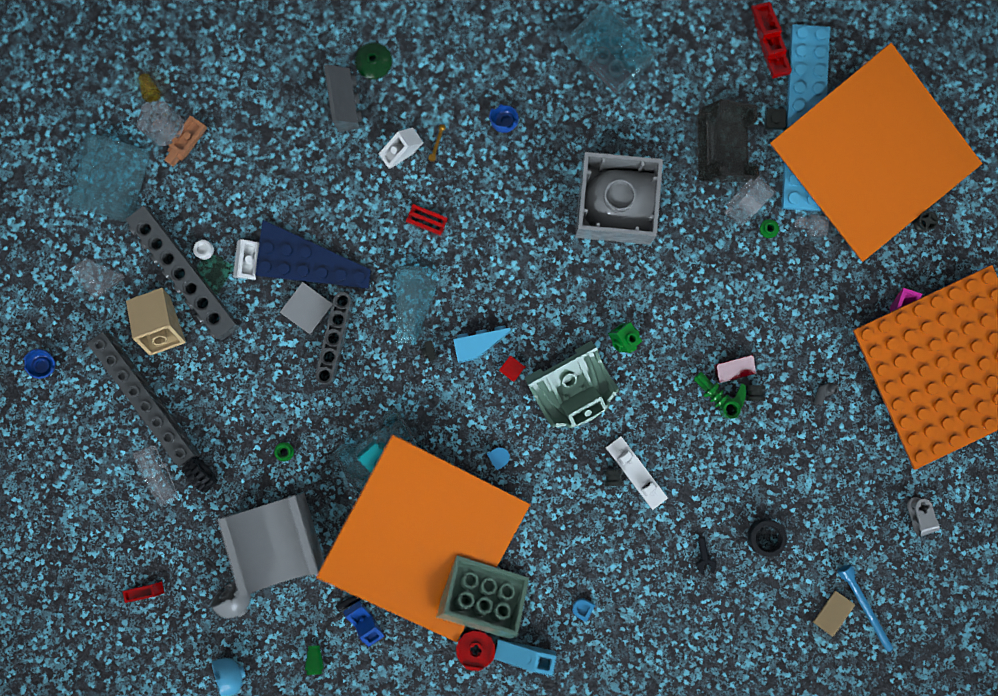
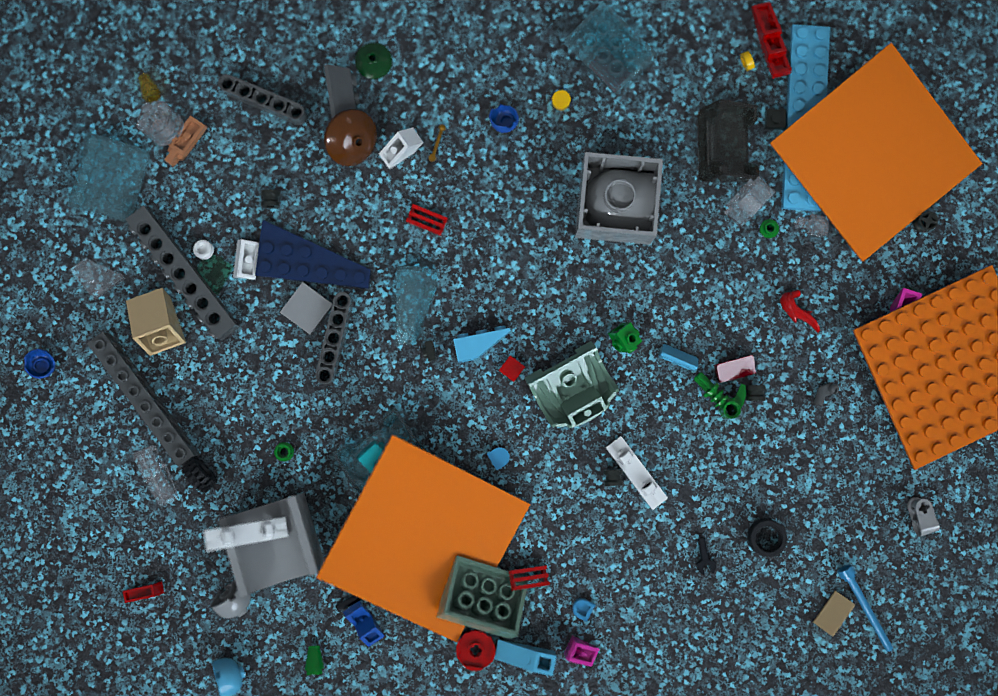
none -> white hinge [203,517,288,551]
none -> dark grey beam [218,74,308,125]
none -> pearl dark grey wheel [261,190,281,209]
none -> reddish brown dish [324,109,377,166]
none -> red tile [509,565,550,591]
none -> yellow tile [552,90,571,110]
none -> dark pink slope [564,635,599,667]
none -> medium azure slope [658,344,698,371]
none -> yellow tile [740,51,755,71]
none -> red piece [780,290,820,333]

